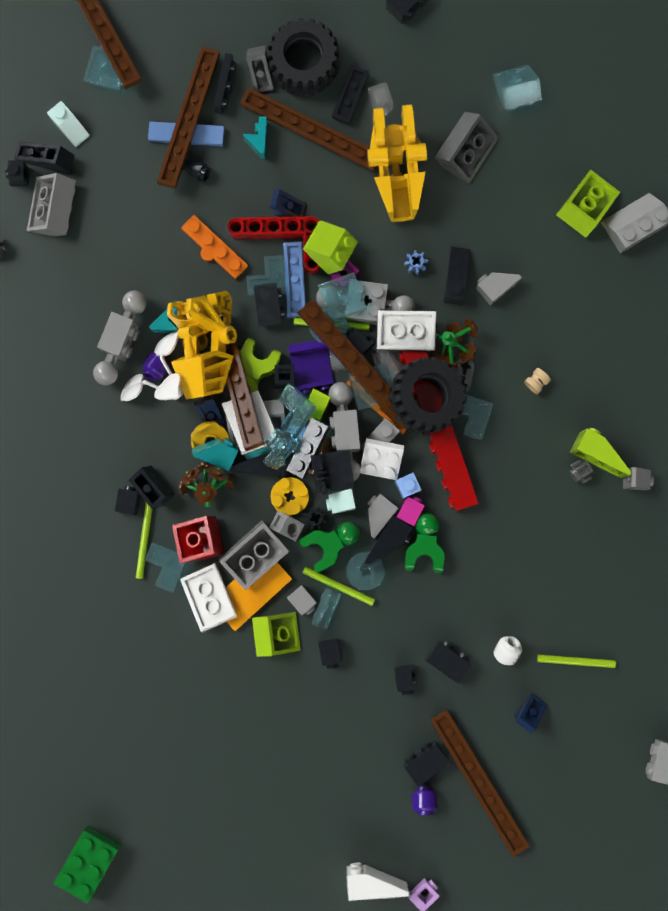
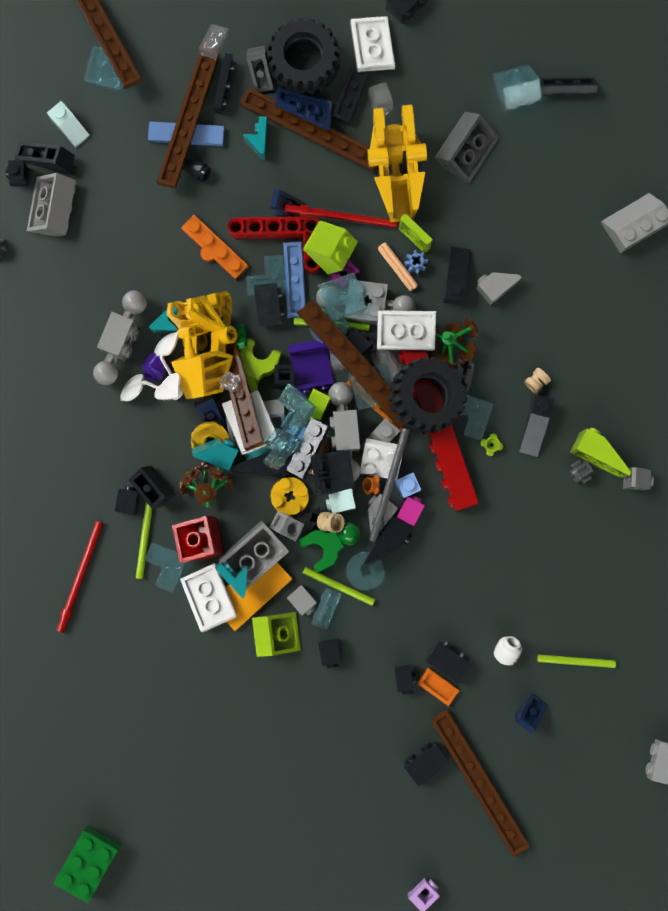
white slope [347,862,409,901] -> none
green piece [404,513,445,574] -> none
dark purple head [411,786,438,816] -> none
lime slope [556,170,620,238] -> none
none -> red bar [56,521,104,633]
none -> clear plate [198,24,229,59]
none -> teal slope [215,562,247,598]
none -> clear plate [219,372,241,393]
none -> green axle [236,323,247,350]
none -> dark blue wing [275,87,332,131]
none -> red bar [285,204,397,228]
none -> tan wheel [317,512,344,533]
none -> white tile [350,16,395,72]
none -> orange plate [362,475,380,495]
none -> dark grey bar [369,428,410,542]
none -> light nougat axle [378,243,418,292]
none -> lime tile [399,213,433,254]
none -> orange tile [417,667,460,706]
none -> lime plate [480,434,503,456]
none -> slope [518,395,554,457]
none -> black plate [538,77,598,95]

